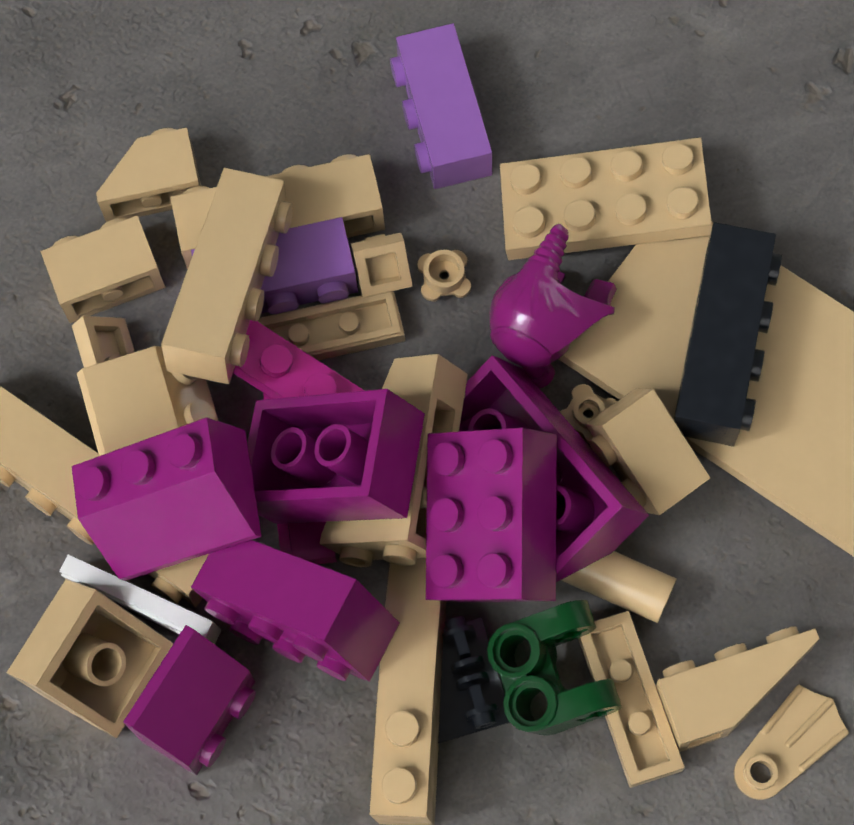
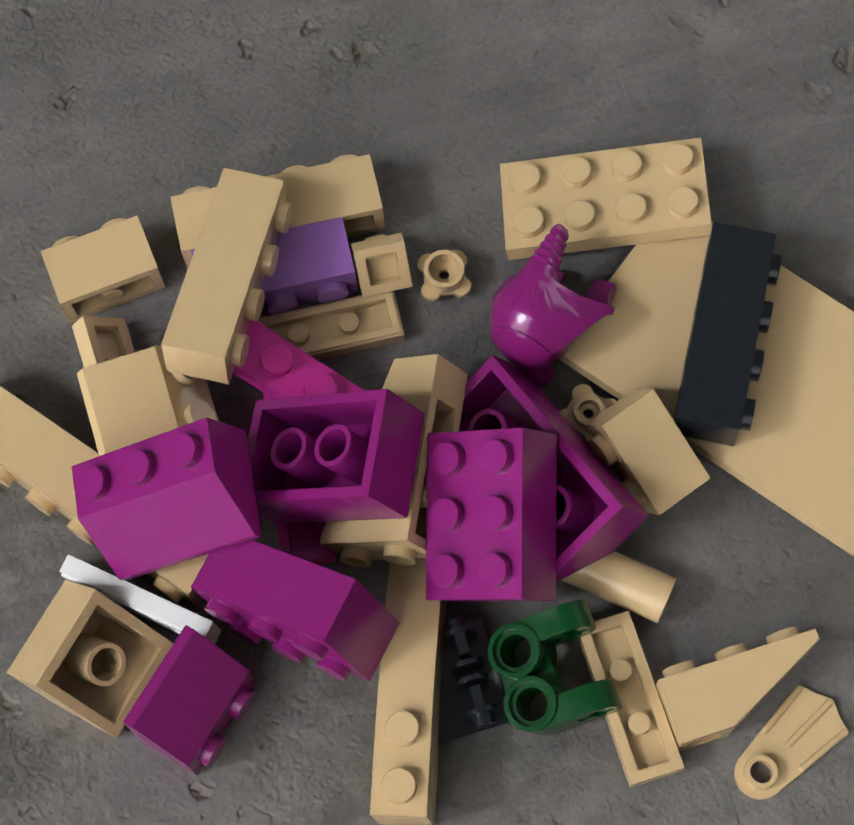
tan slope [96,128,201,222] -> none
medium lavender brick [390,23,492,189] -> none

